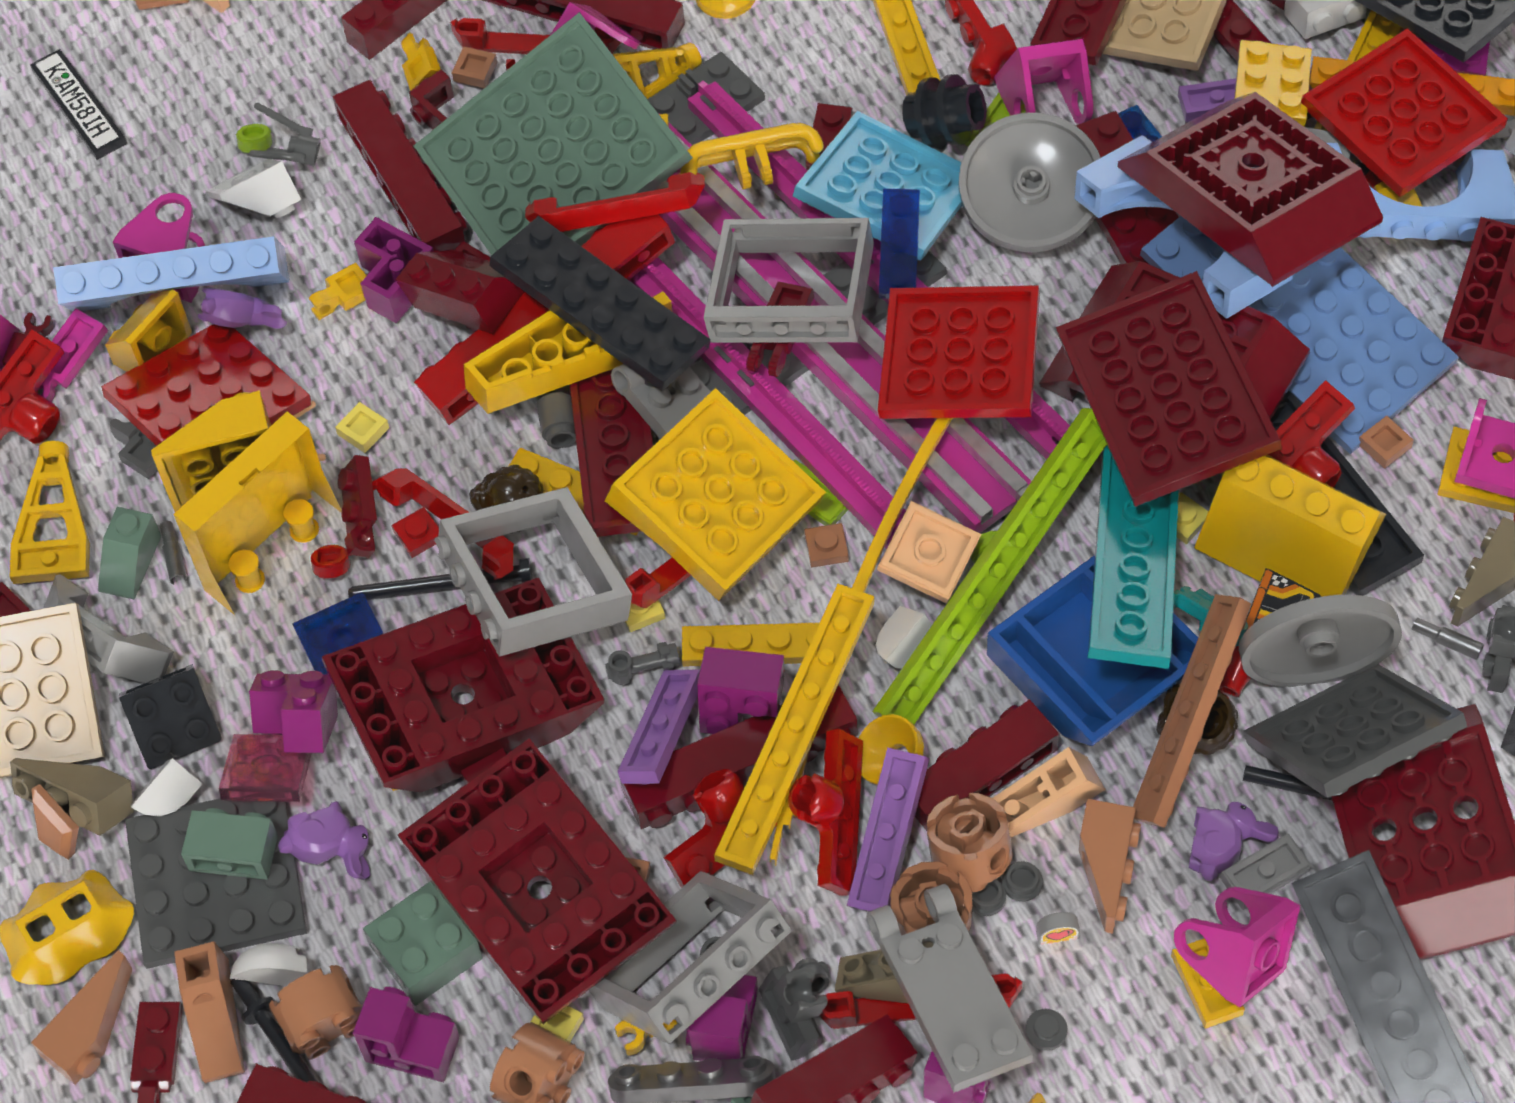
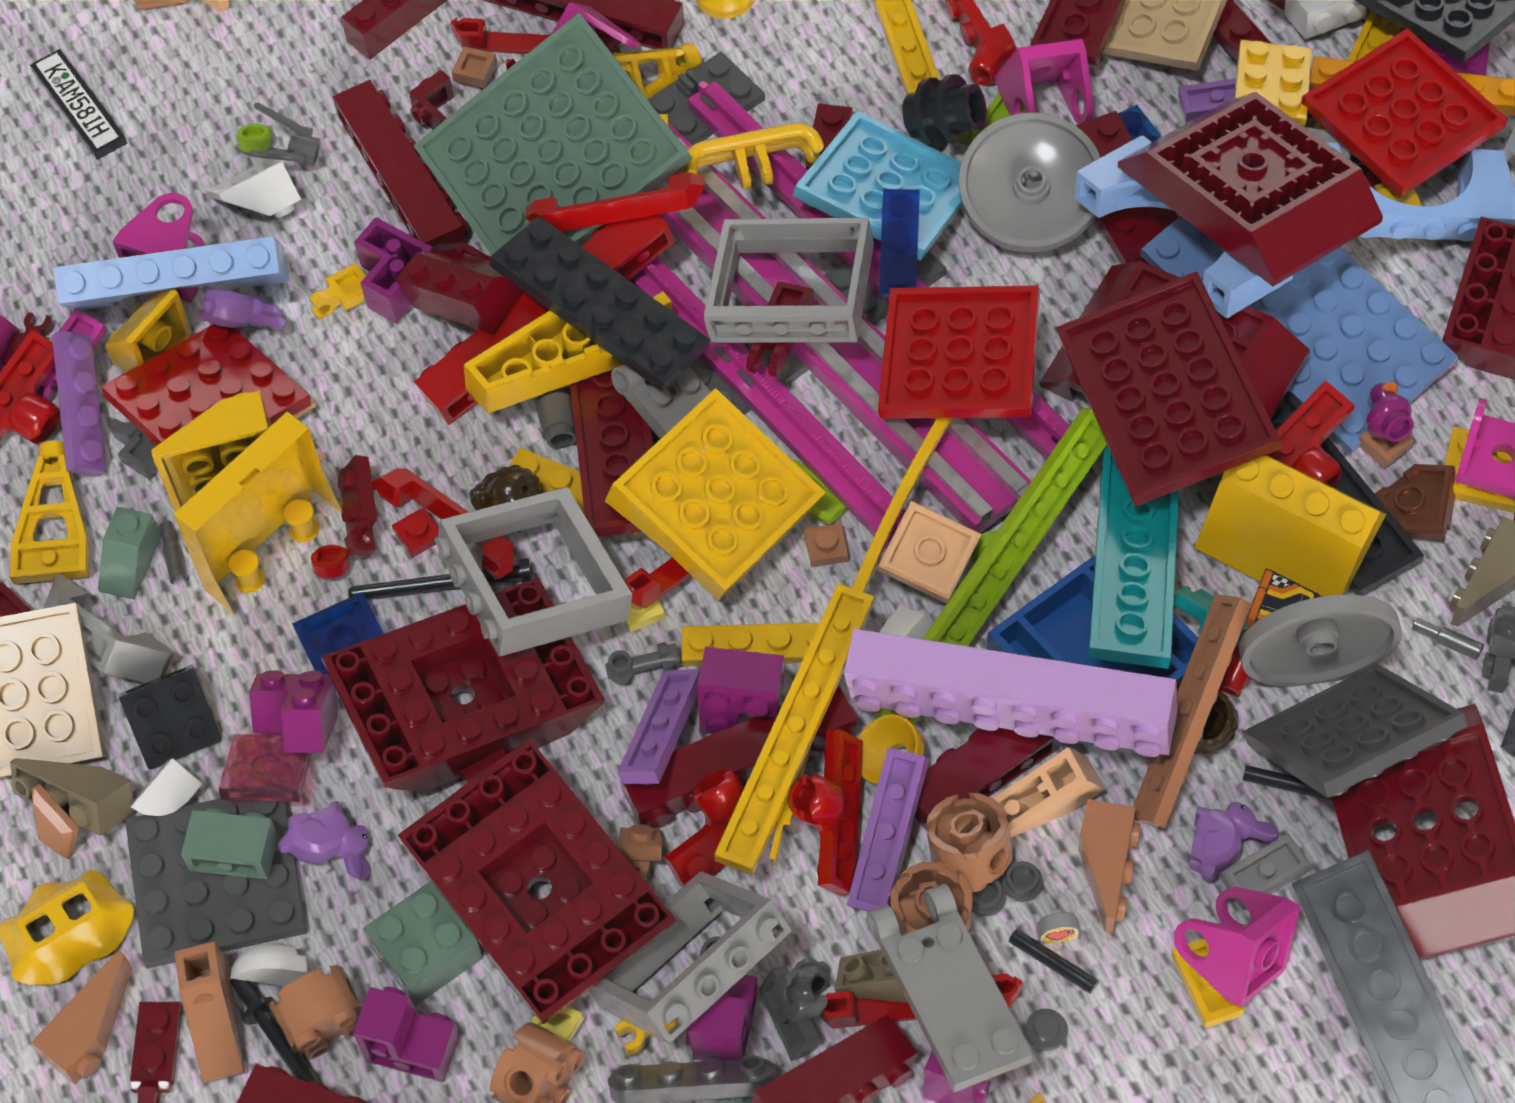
light yellow plate [335,402,389,453] -> none
yellow plate [401,32,441,91] -> none
light yellow plate [1177,492,1208,544] -> none
none -> medium lavender plate [52,330,107,477]
none -> nougat plate [619,824,662,861]
none -> lavender piece [844,629,1177,757]
none -> black piece [1009,928,1099,994]
none -> magenta animal [1366,382,1414,442]
none -> copper plate [1374,464,1456,540]

